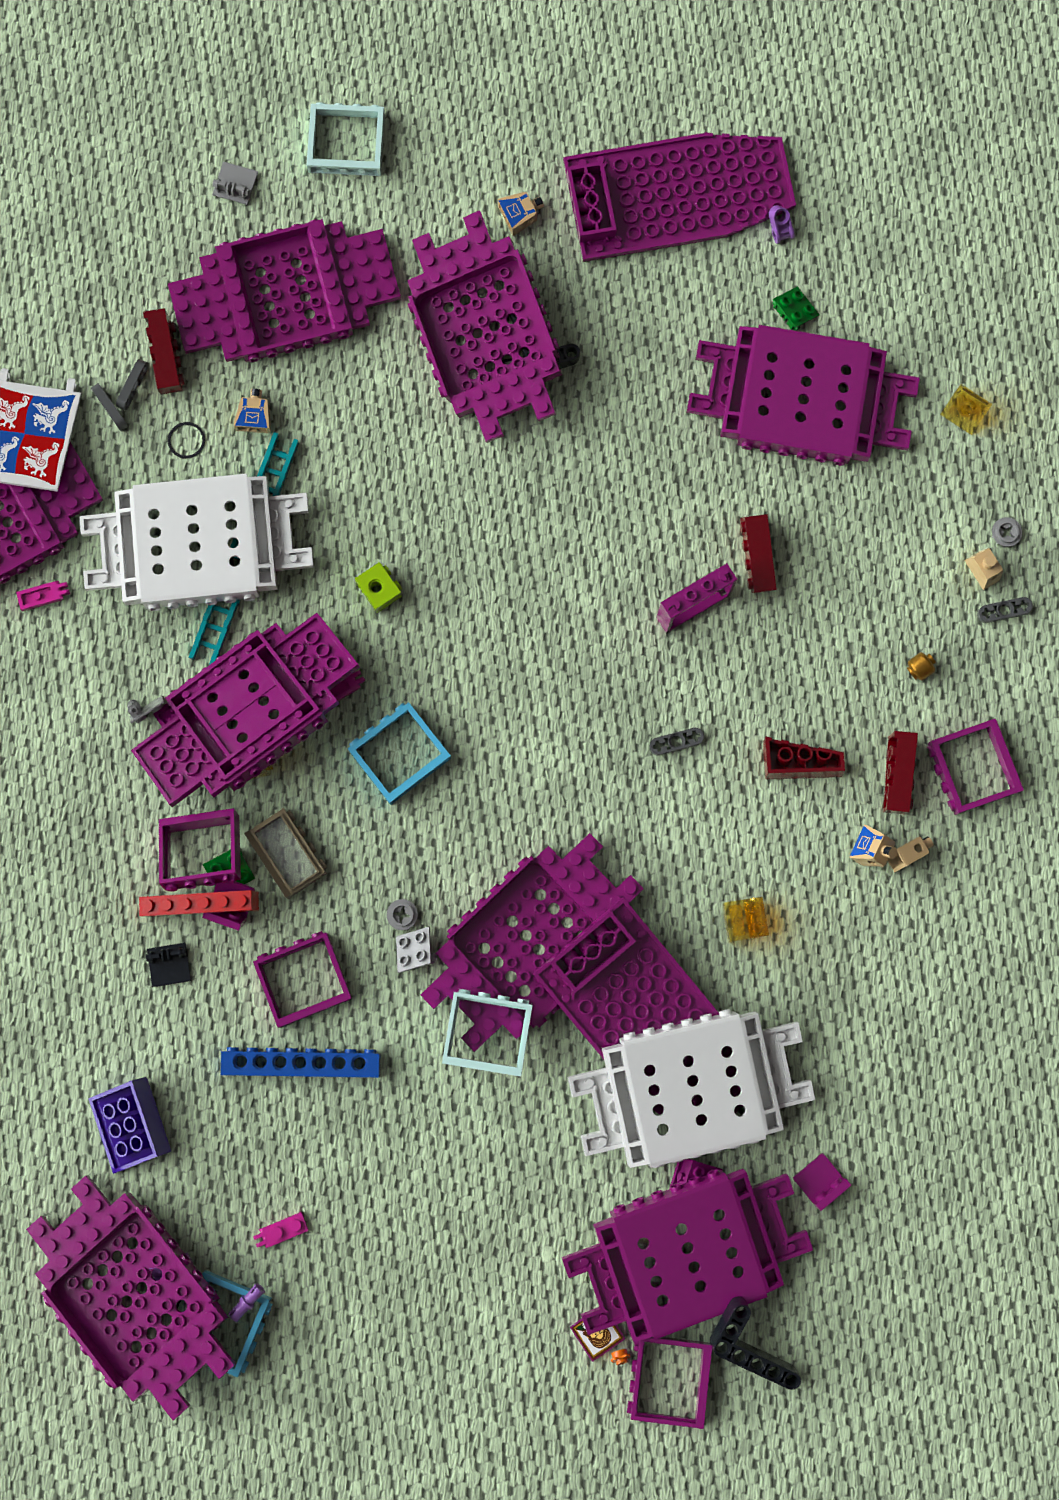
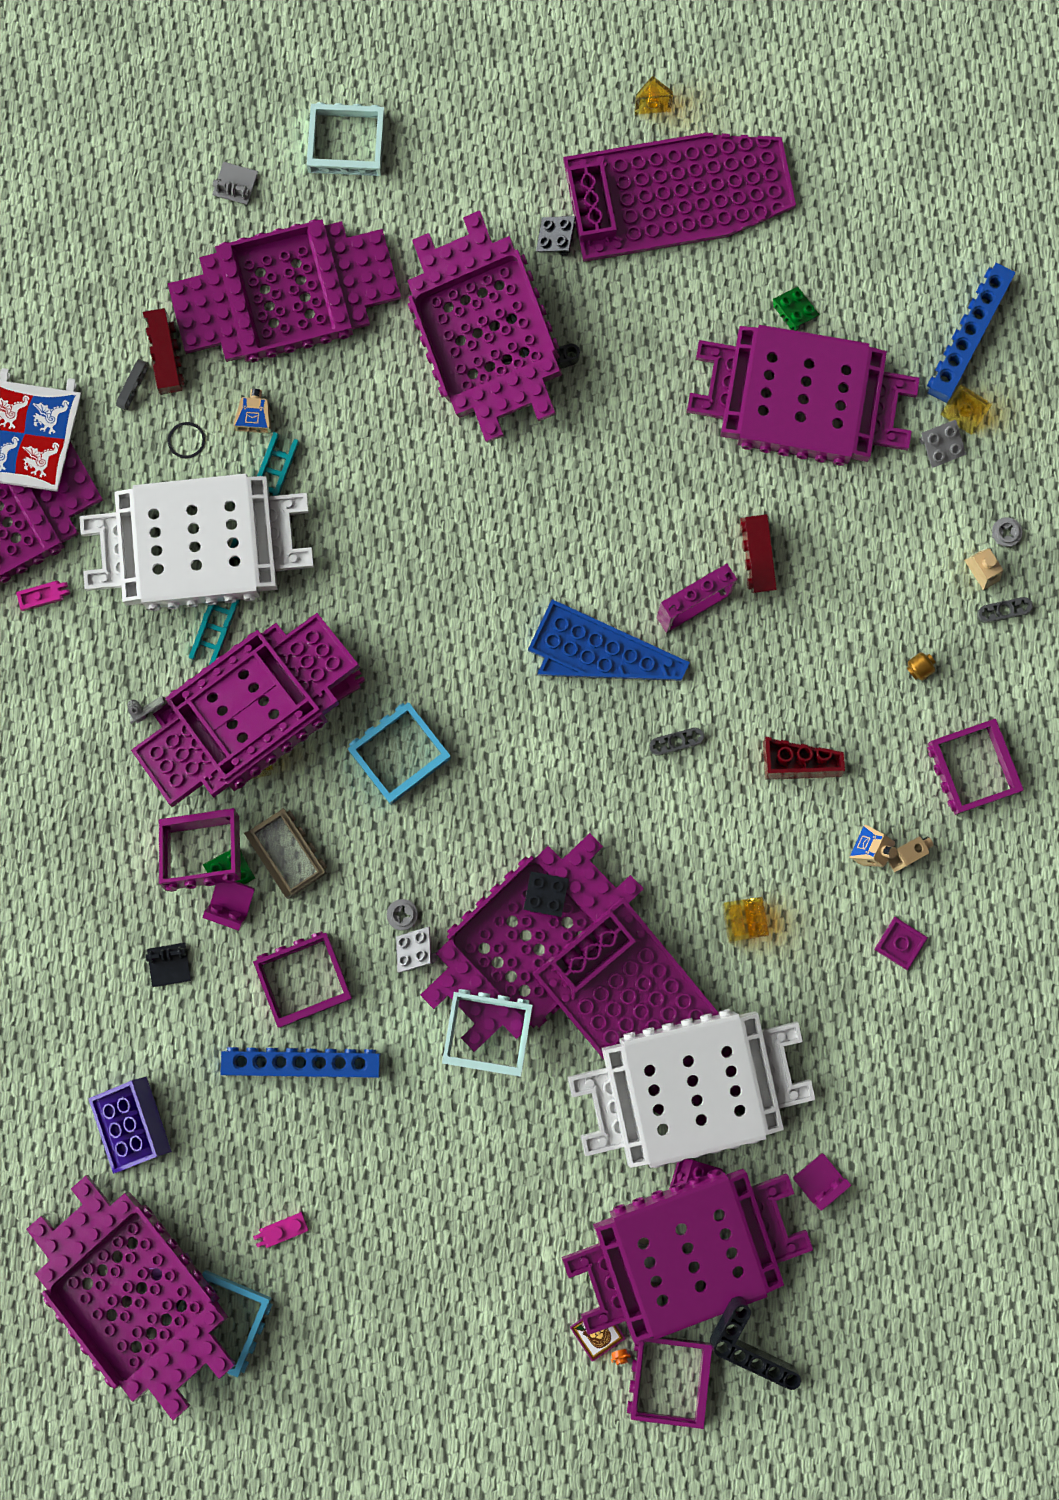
dark grey beam [91,383,128,431] -> none
red arch [139,890,259,917] -> none
medium lavender pin [228,1283,265,1322] -> none
lime brick [355,562,403,613] -> none
torso [498,192,544,236] -> none
medium lavender piece [769,205,795,244] -> none
dark red wedge [883,731,918,814] -> none
none -> black hinge [523,871,569,917]
none -> blue wing [528,599,690,681]
none -> hinge [536,216,576,256]
none -> clear yellow slope [634,76,673,115]
none -> magenta tile [874,917,928,971]
none -> light grey hinge [919,419,966,468]
none -> blue brick [927,263,1016,403]

